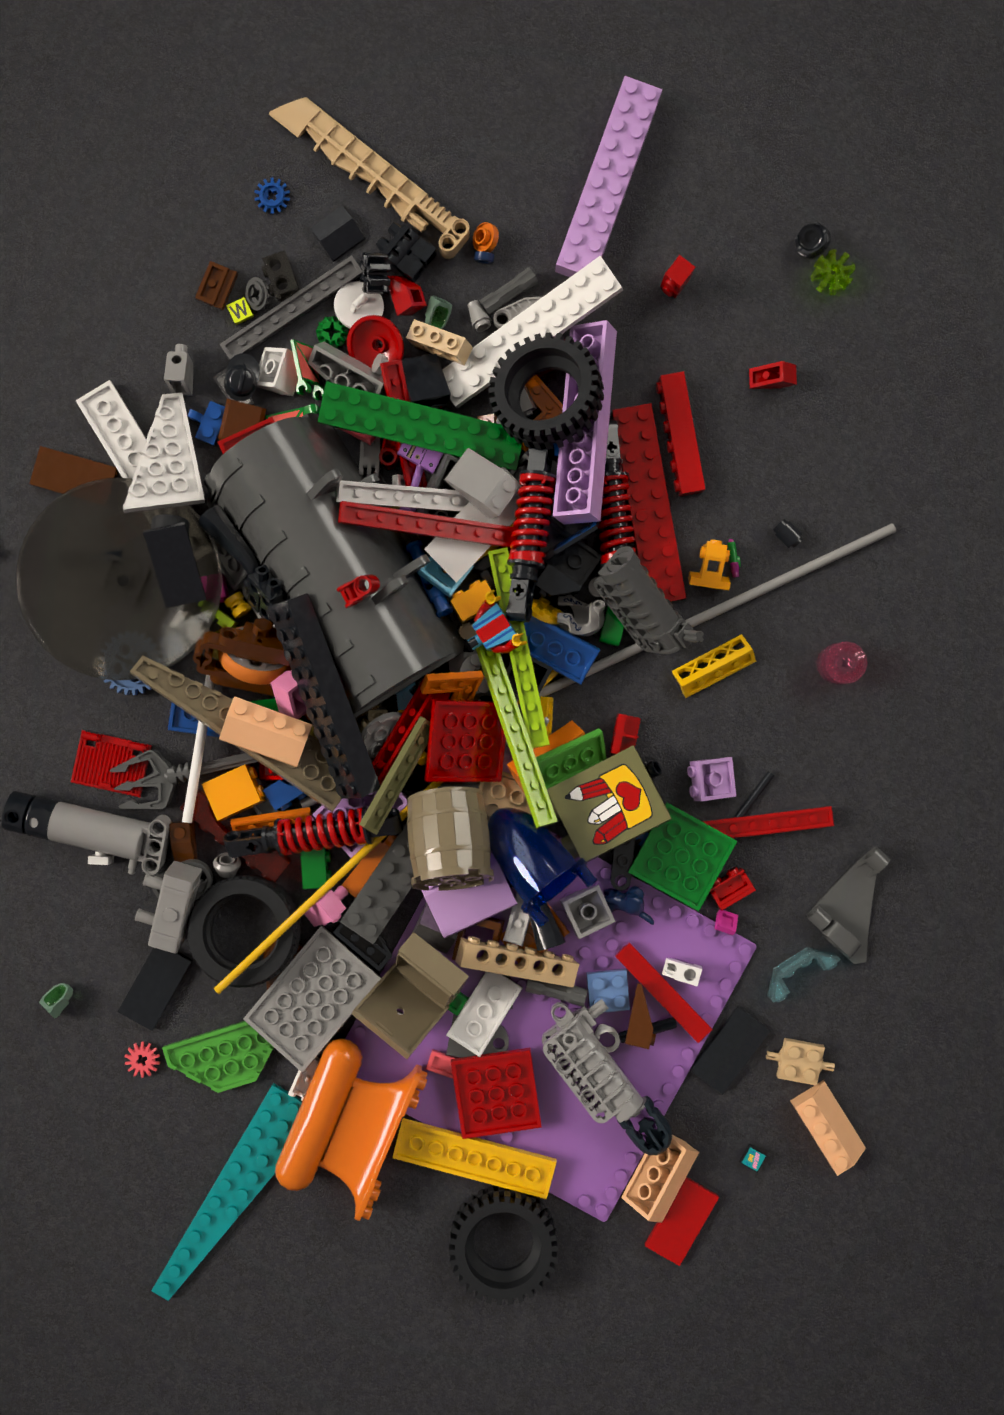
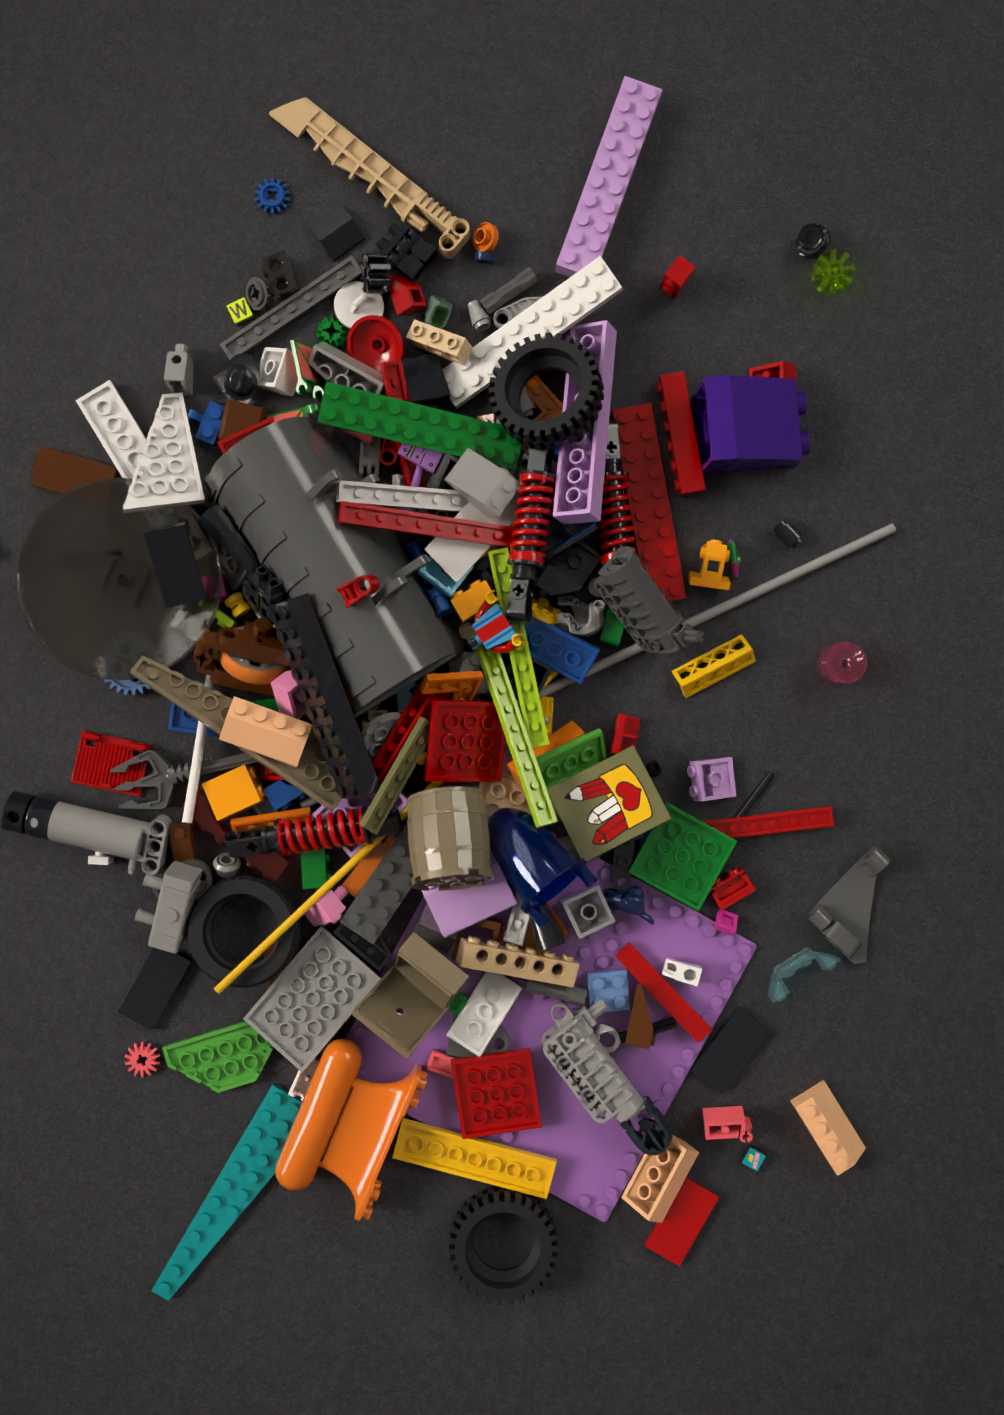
sand green rock [39,983,73,1019] -> none
reddish brown plate [195,261,238,311] -> none
light grey tile [372,353,388,375] -> none
tan plate [766,1038,835,1086] -> none
none -> dark purple slope [693,375,810,475]
none -> coral hinge [702,1106,753,1143]

